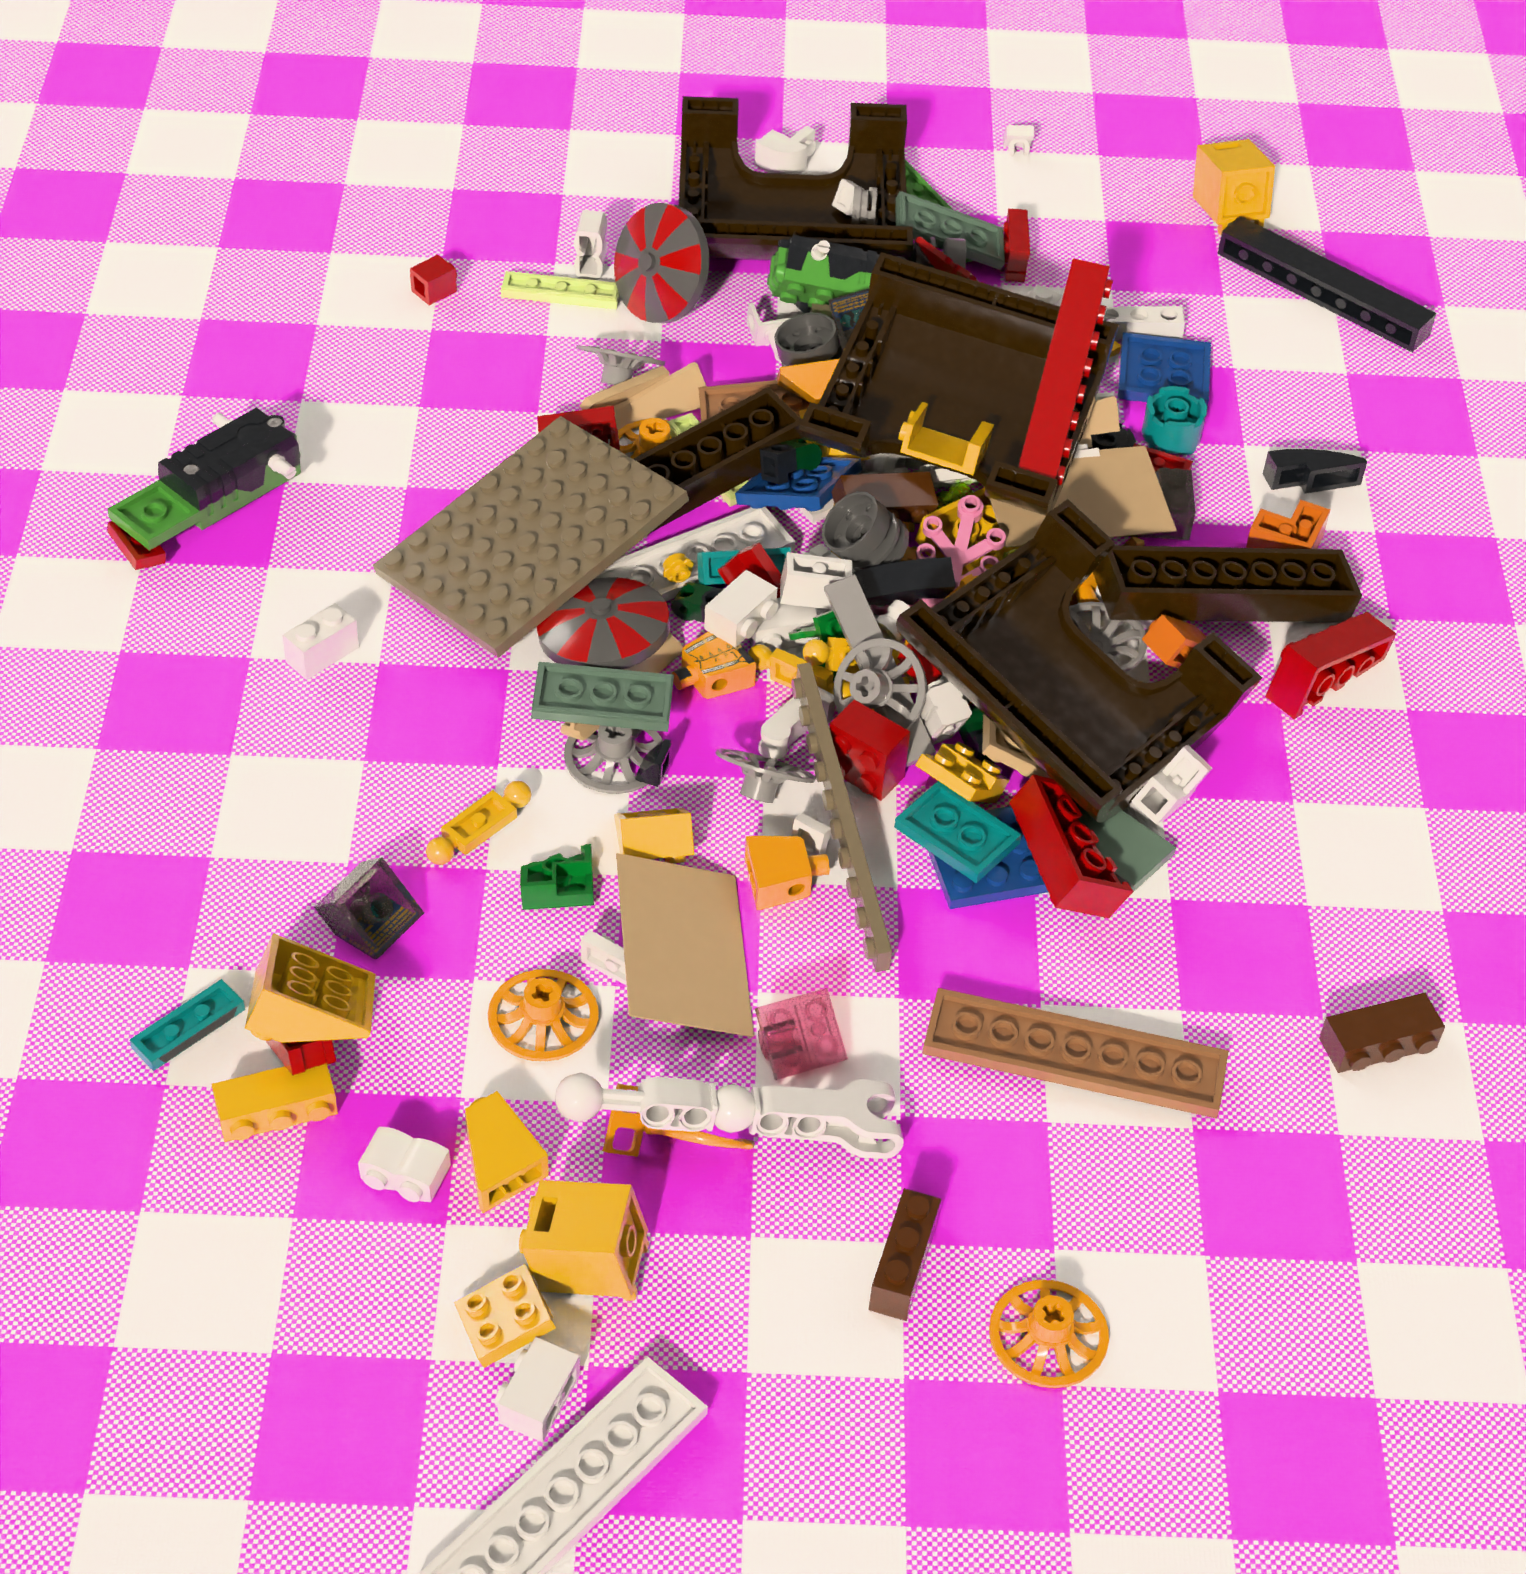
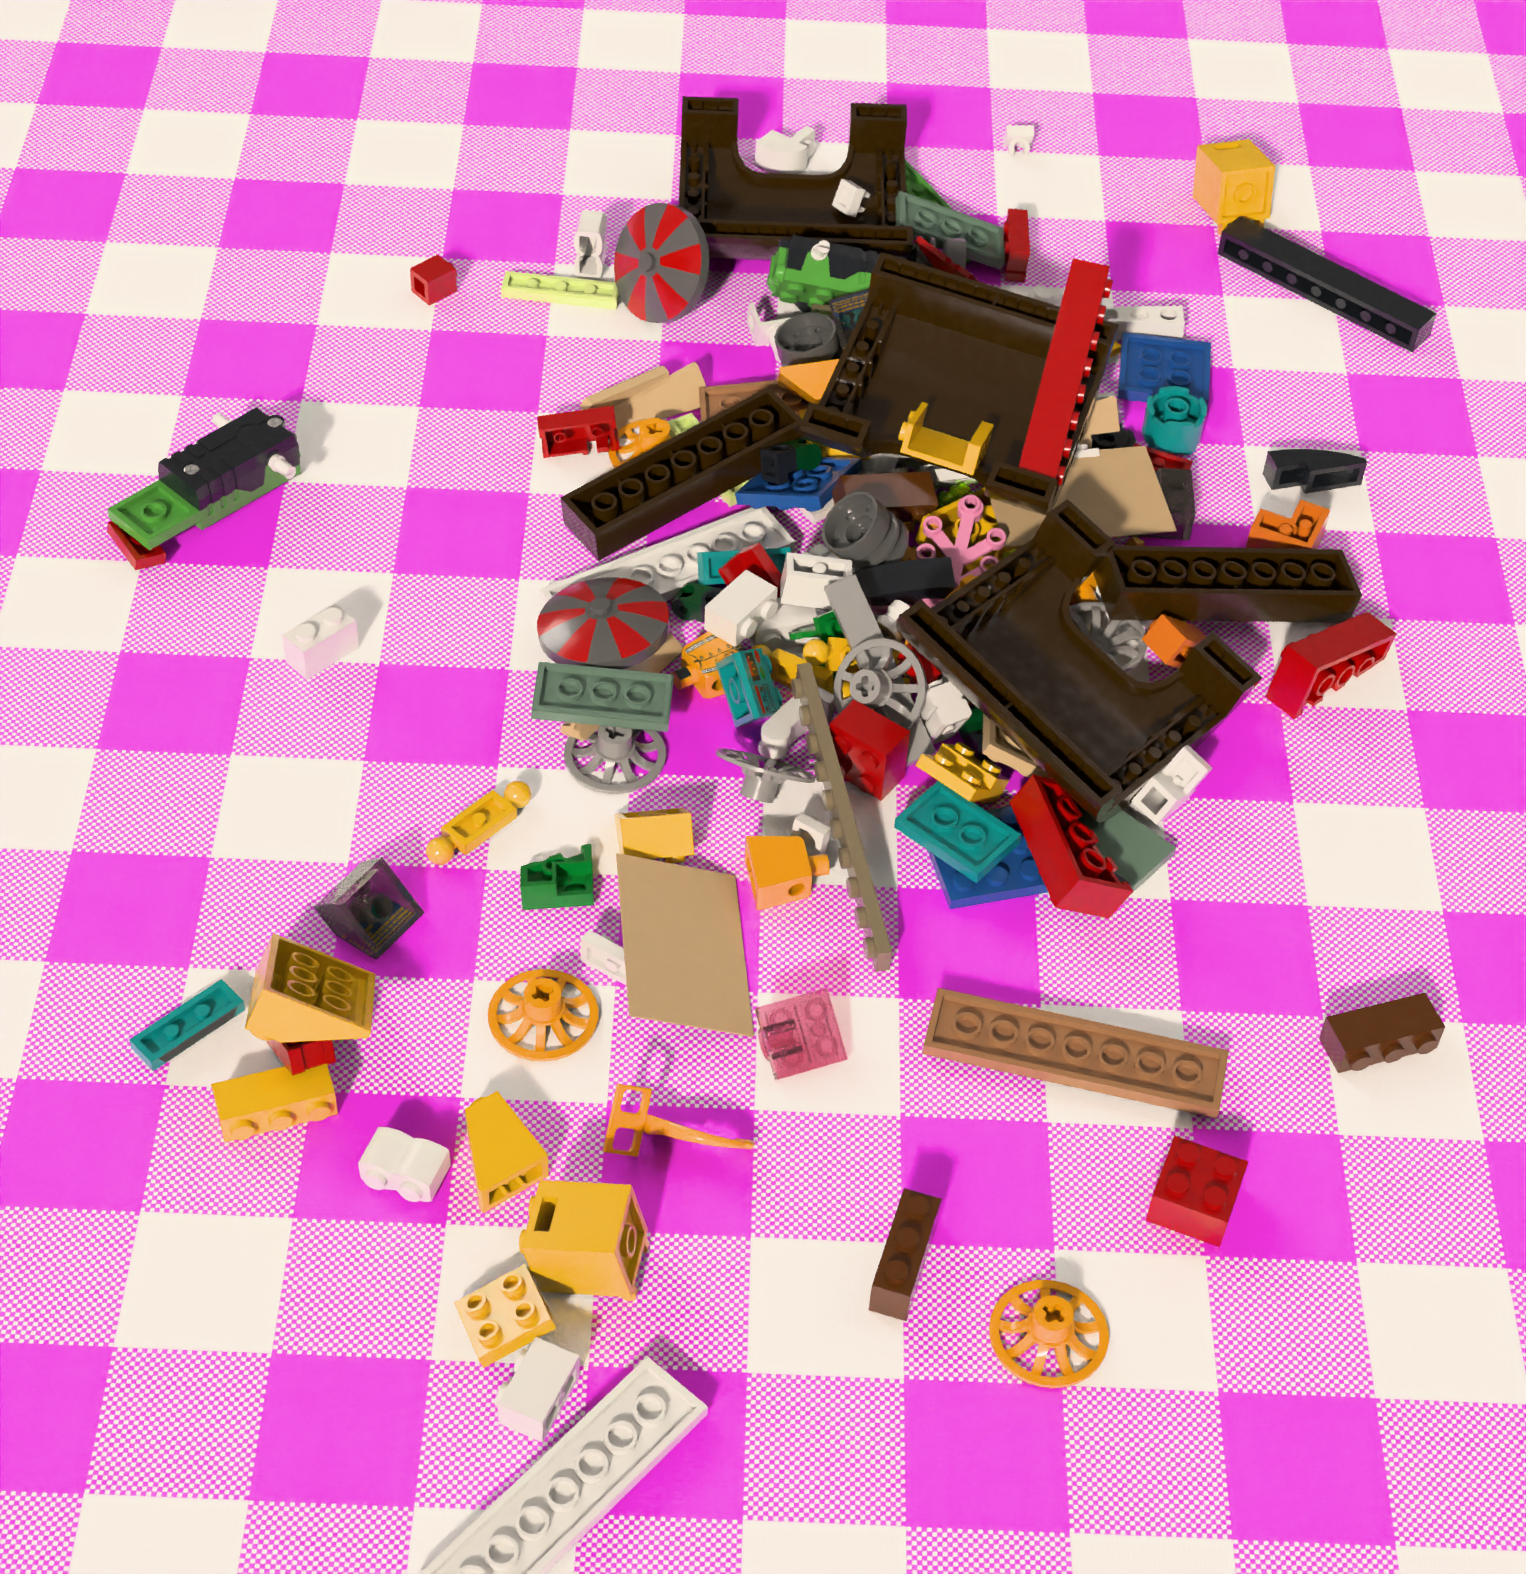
dark tan plate [373,416,689,658] -> none
white piece [555,1072,904,1159] -> none
light grey wheel [576,345,665,385] -> none
black slope [635,739,672,787] -> none
yellow plate [663,553,694,583] -> none
light grey wheel [852,186,877,225] -> none
none -> teal slope [715,648,782,728]
none -> red brick [1146,1135,1249,1247]

